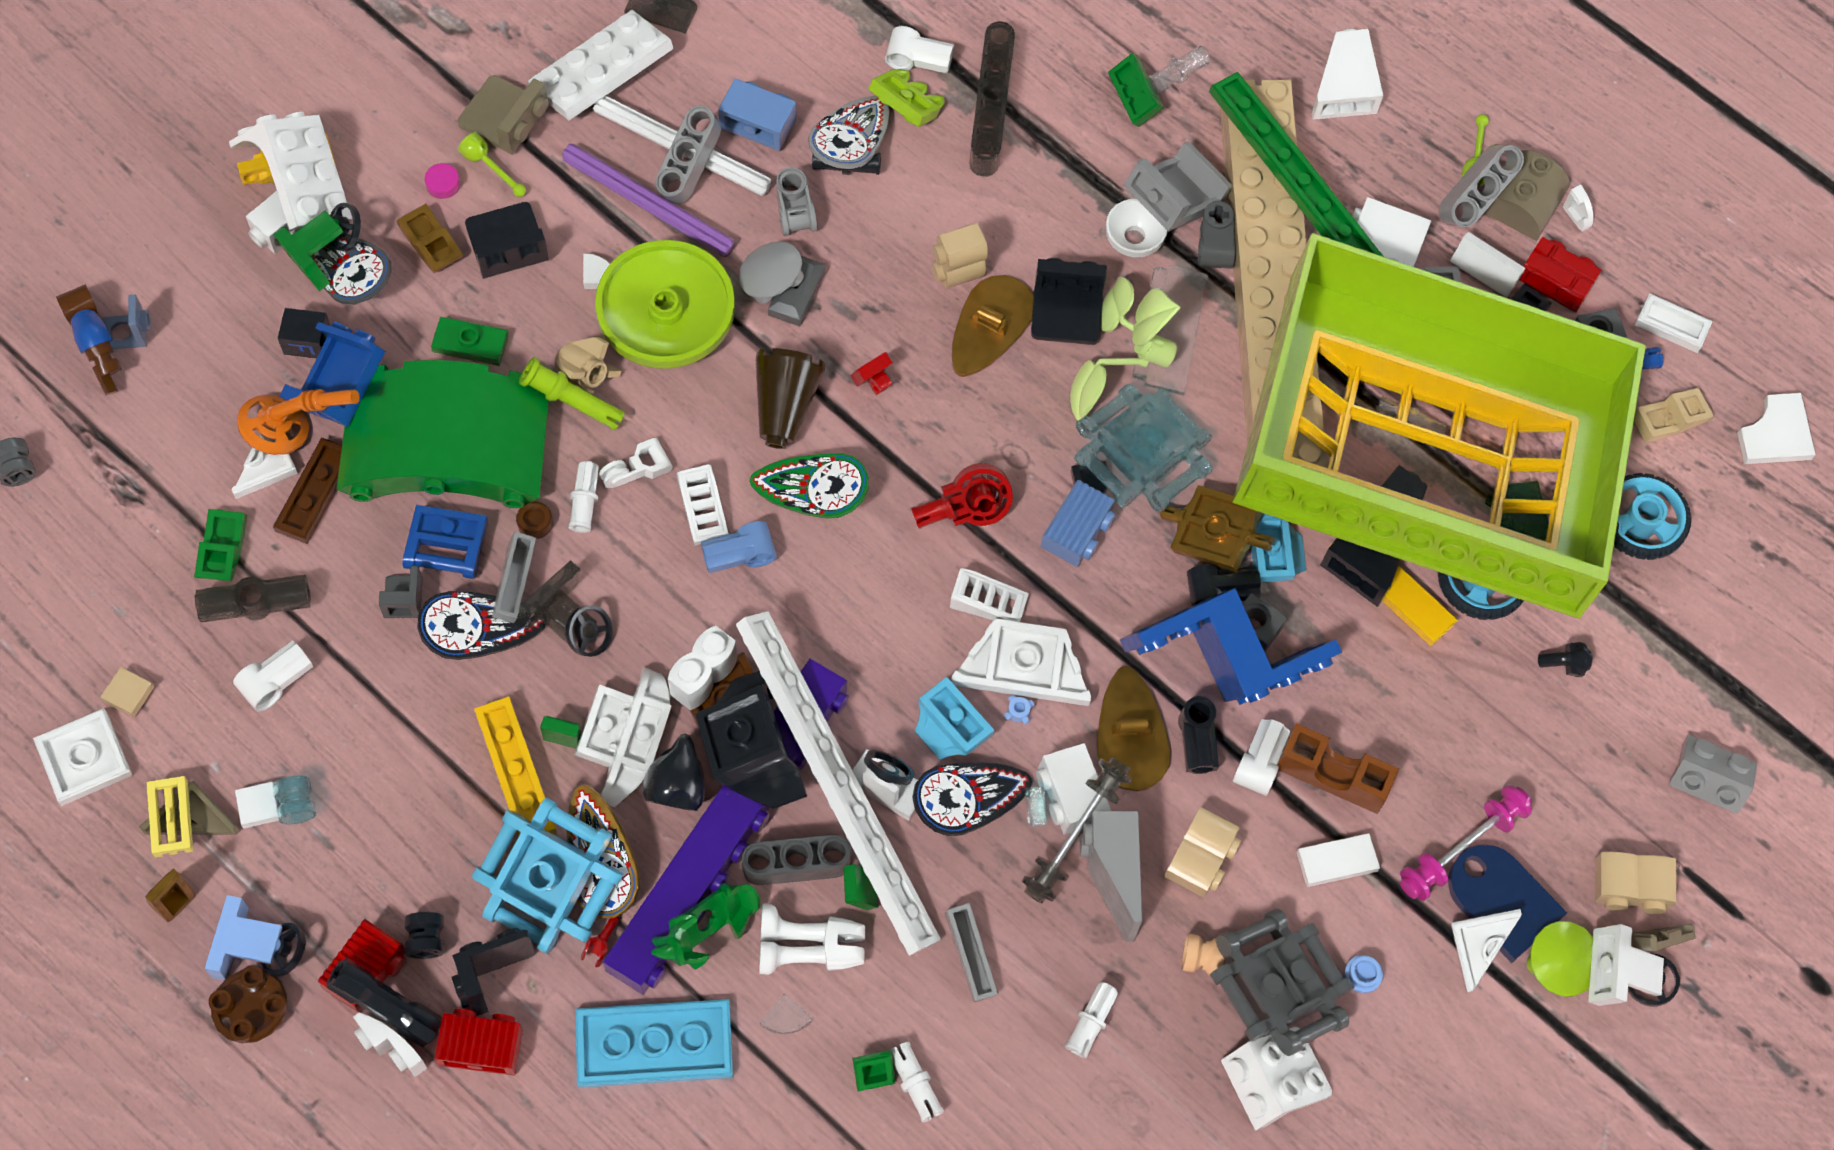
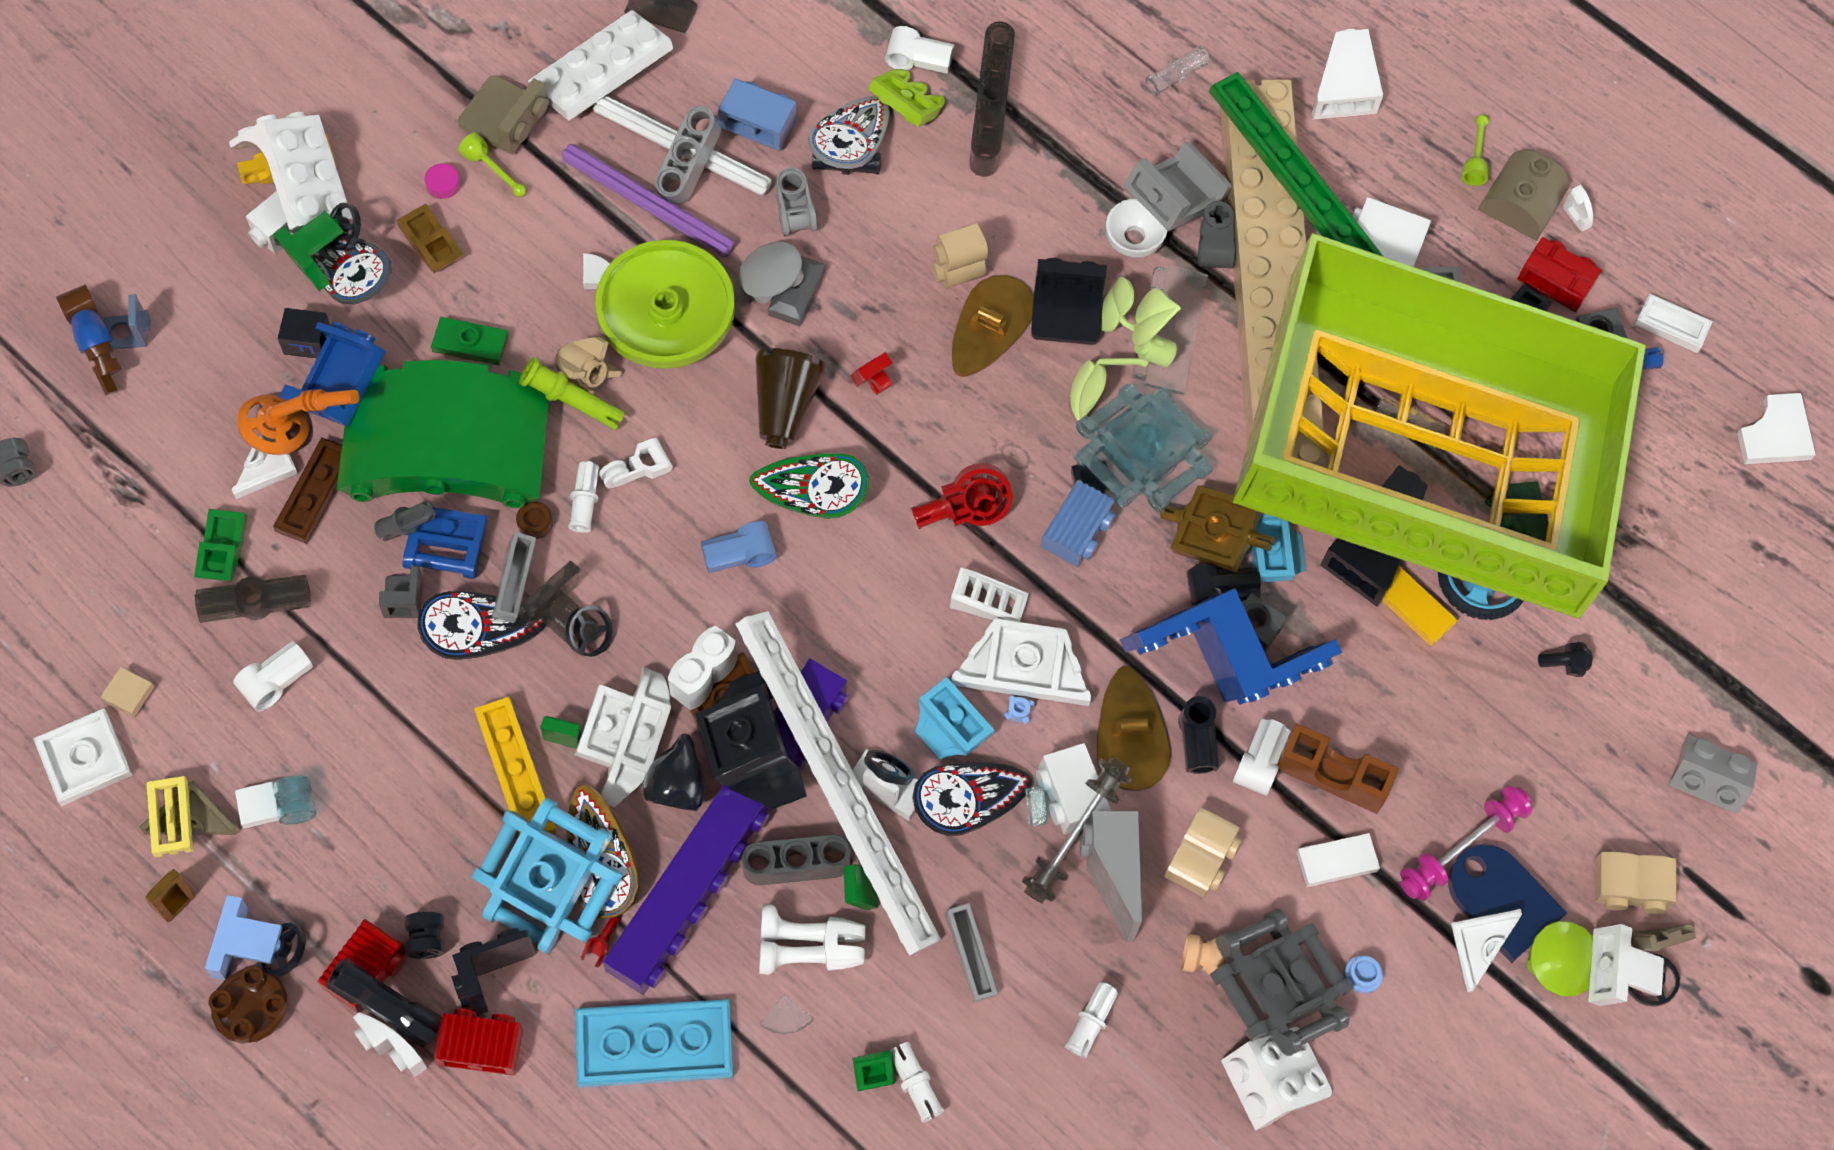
black bracket [465,202,549,279] -> none
green piece [652,883,760,970] -> none
white slope [677,464,729,546] -> none
green plate [1108,53,1164,127] -> none
light grey beam [1439,144,1524,227] -> none
white tile [1450,232,1526,298] -> none
medium azure wheel [1614,473,1691,560] -> none
tan slope [1634,388,1714,443] -> none
none -> dark grey axle [374,501,436,541]

